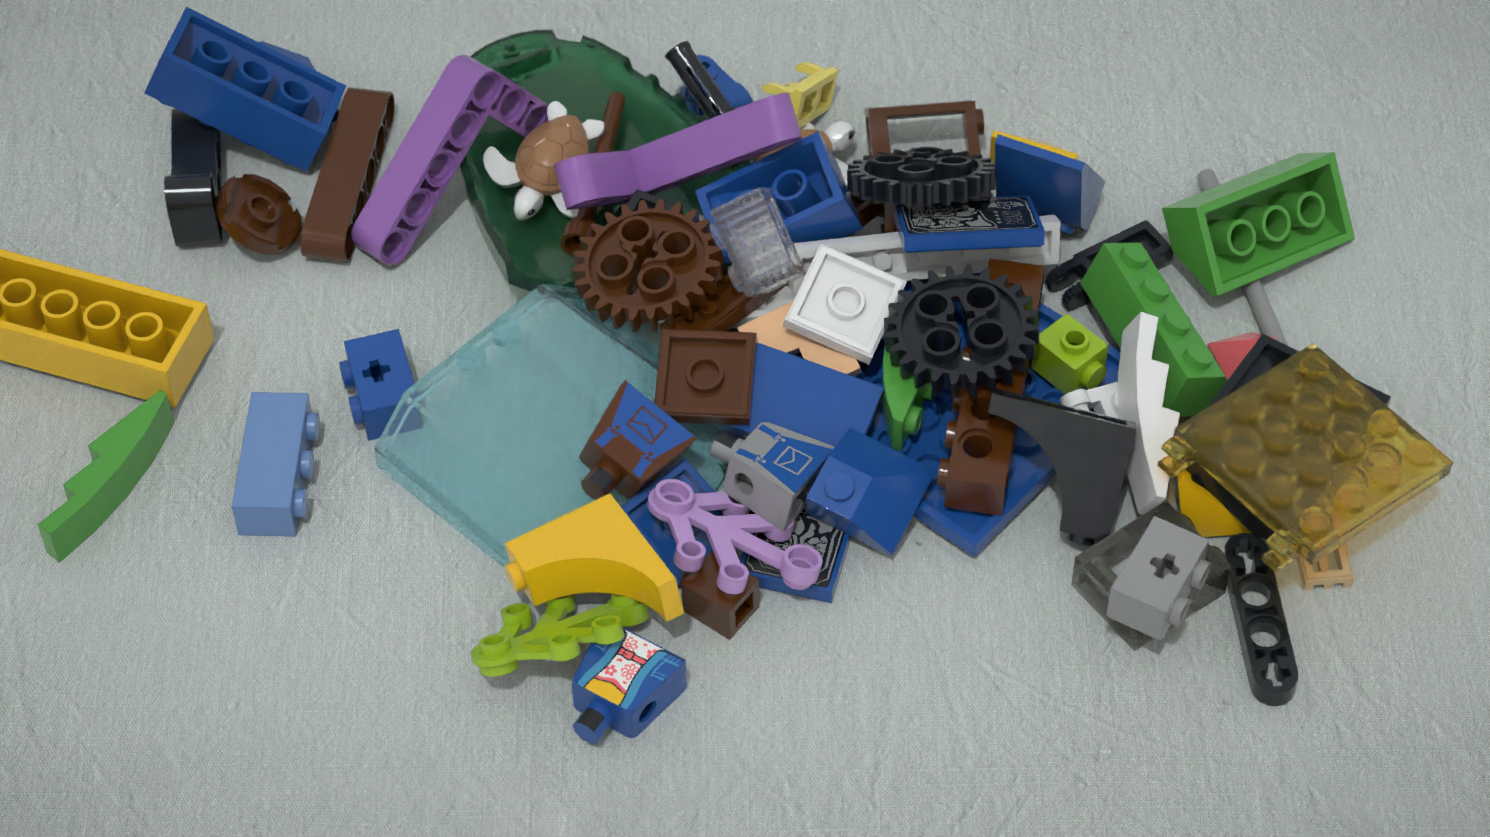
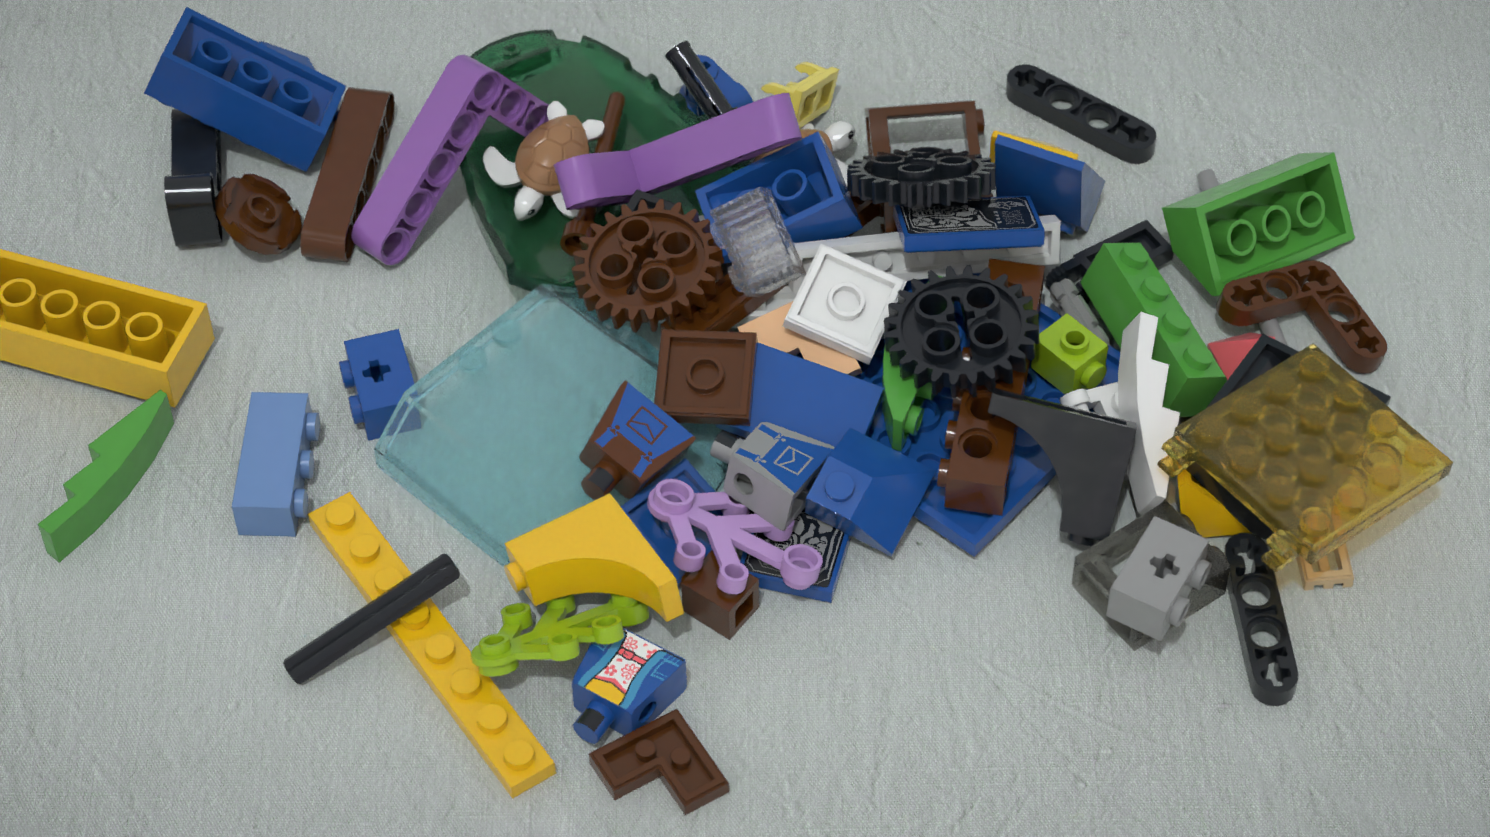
none -> black axle [283,553,460,684]
none -> yellow plate [308,492,556,799]
none -> reddish brown tile [589,709,729,815]
none -> black beam [1006,64,1156,164]
none -> light grey axle [1050,278,1109,344]
none -> reddish brown beam [1216,260,1387,374]

